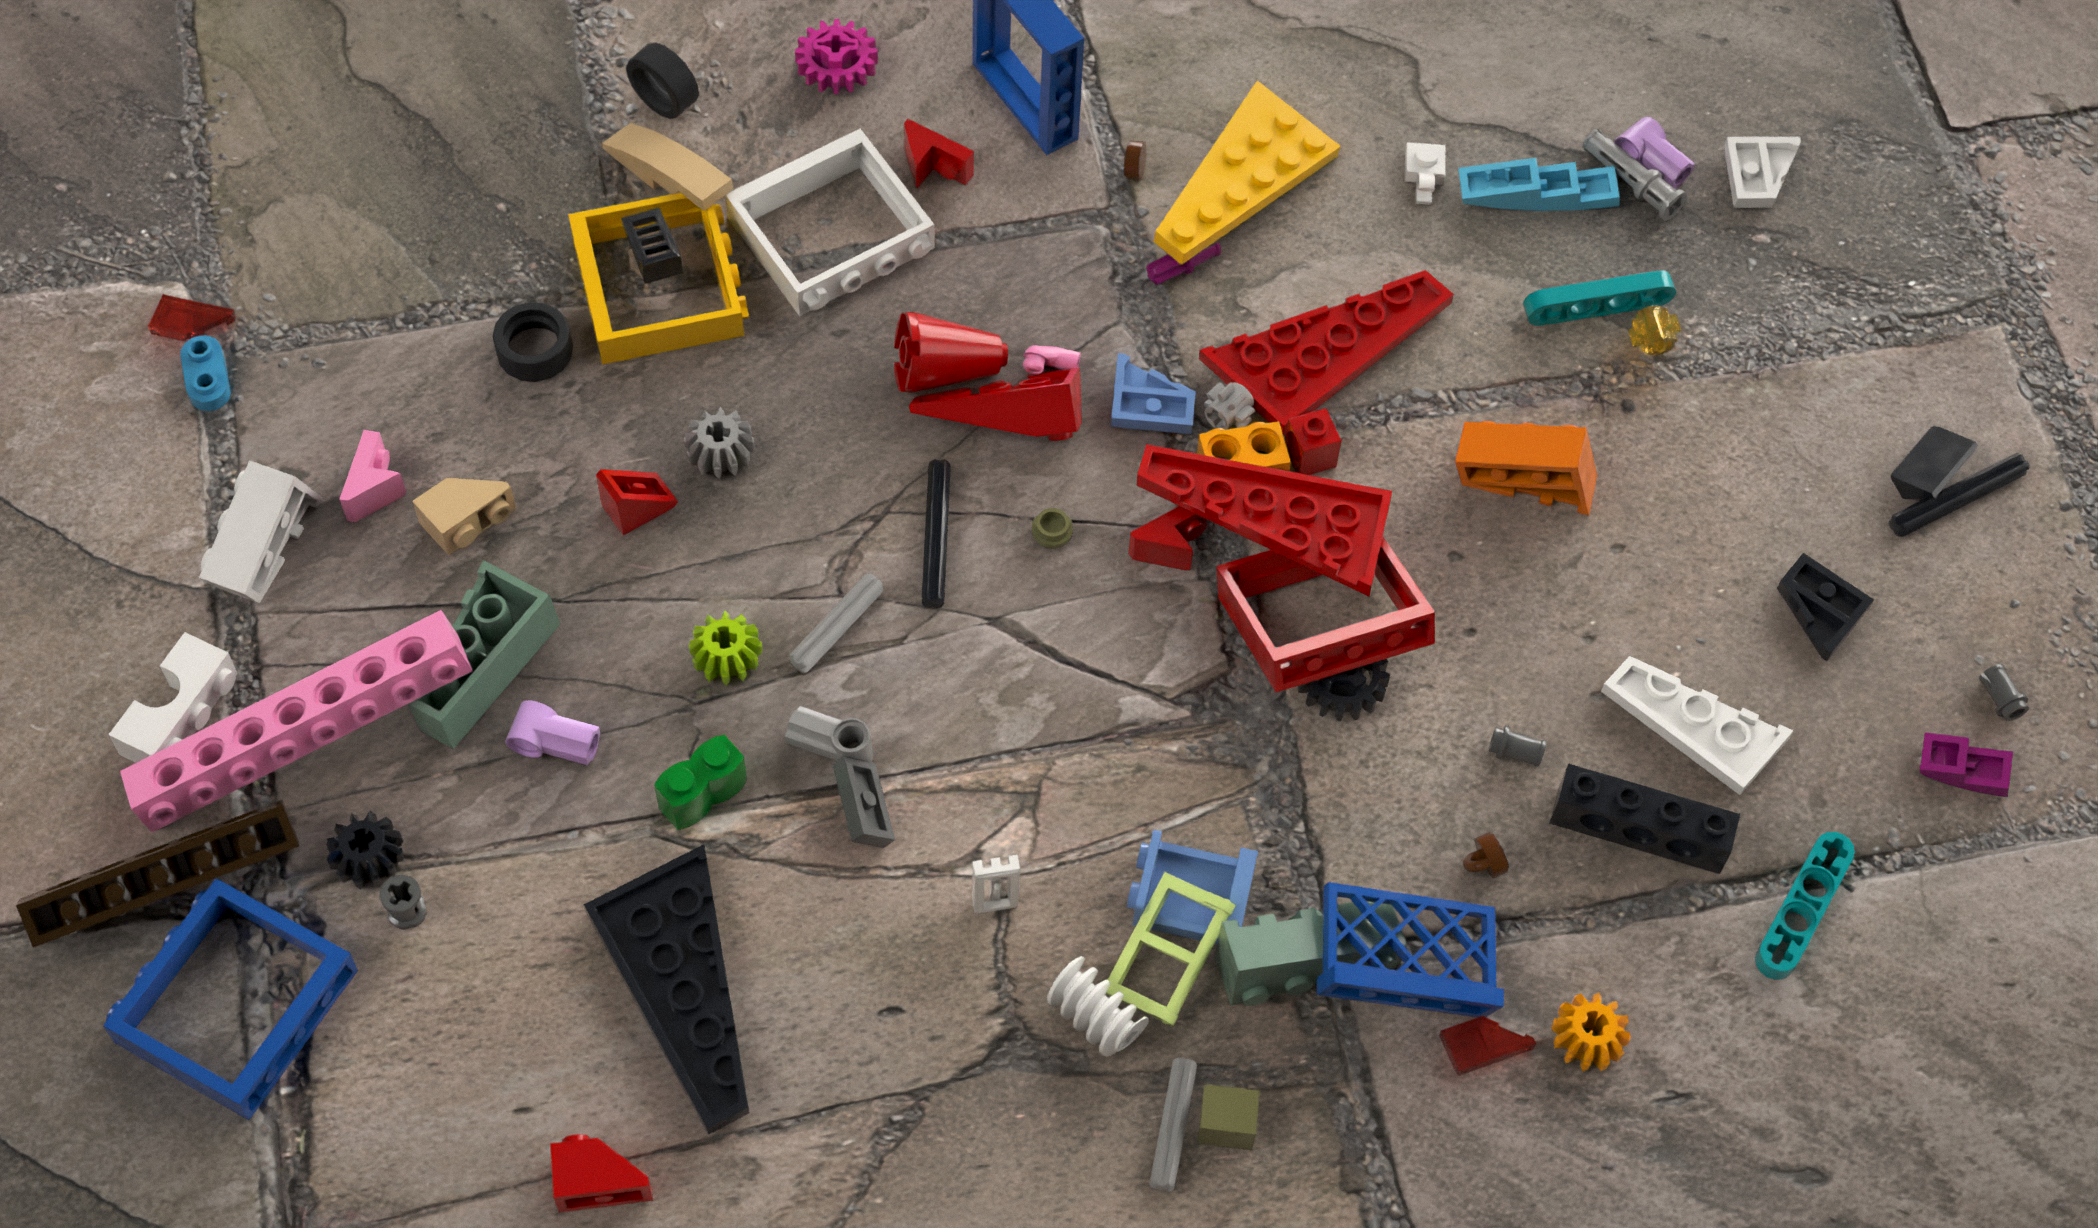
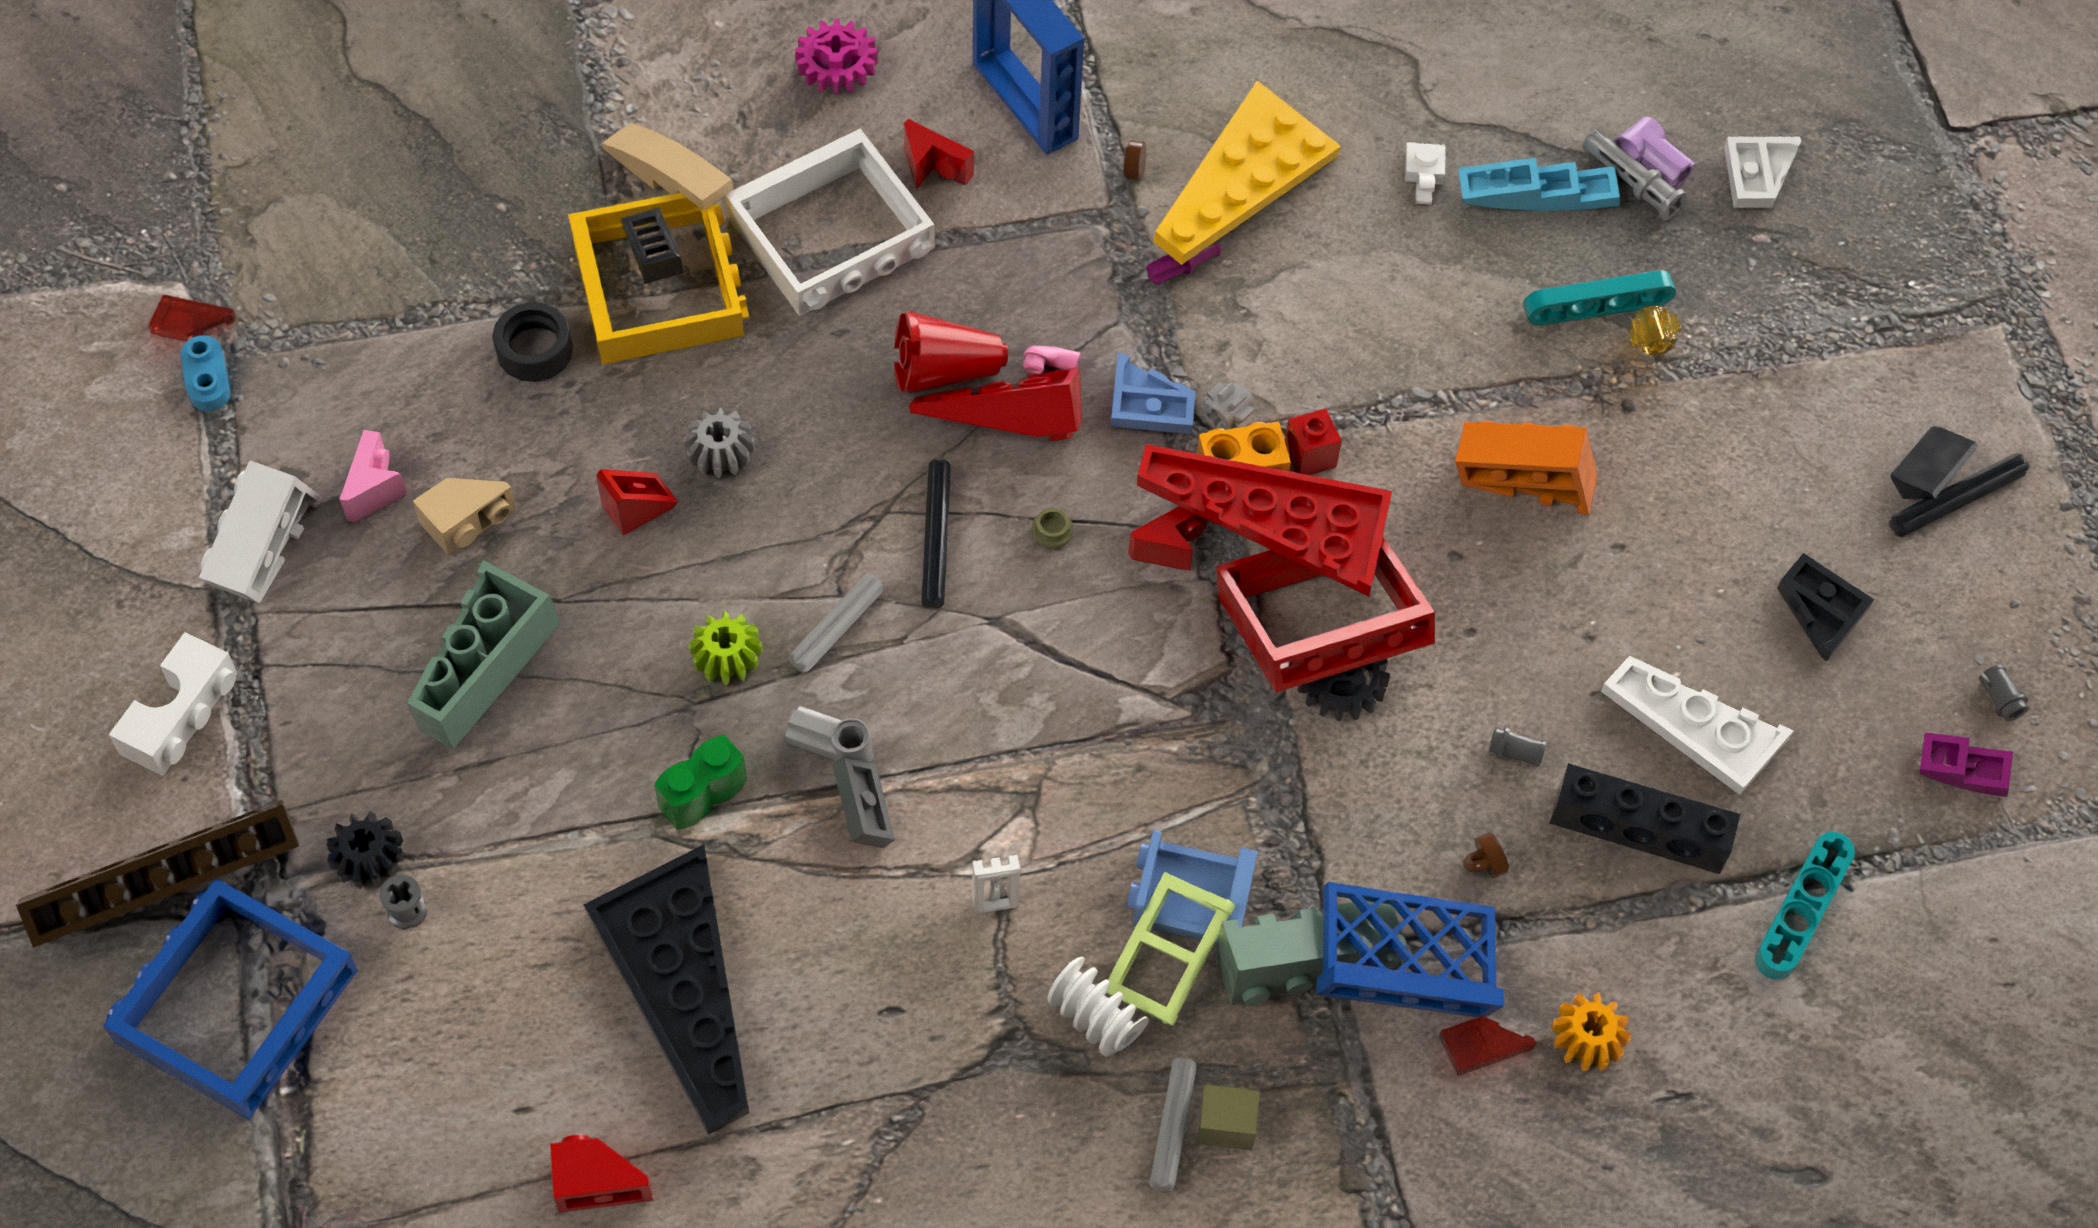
bright pink brick [120,610,473,833] -> none
lavender piece [505,700,600,765] -> none
black tyre [626,42,699,119] -> none
red wing [1199,270,1454,434] -> none

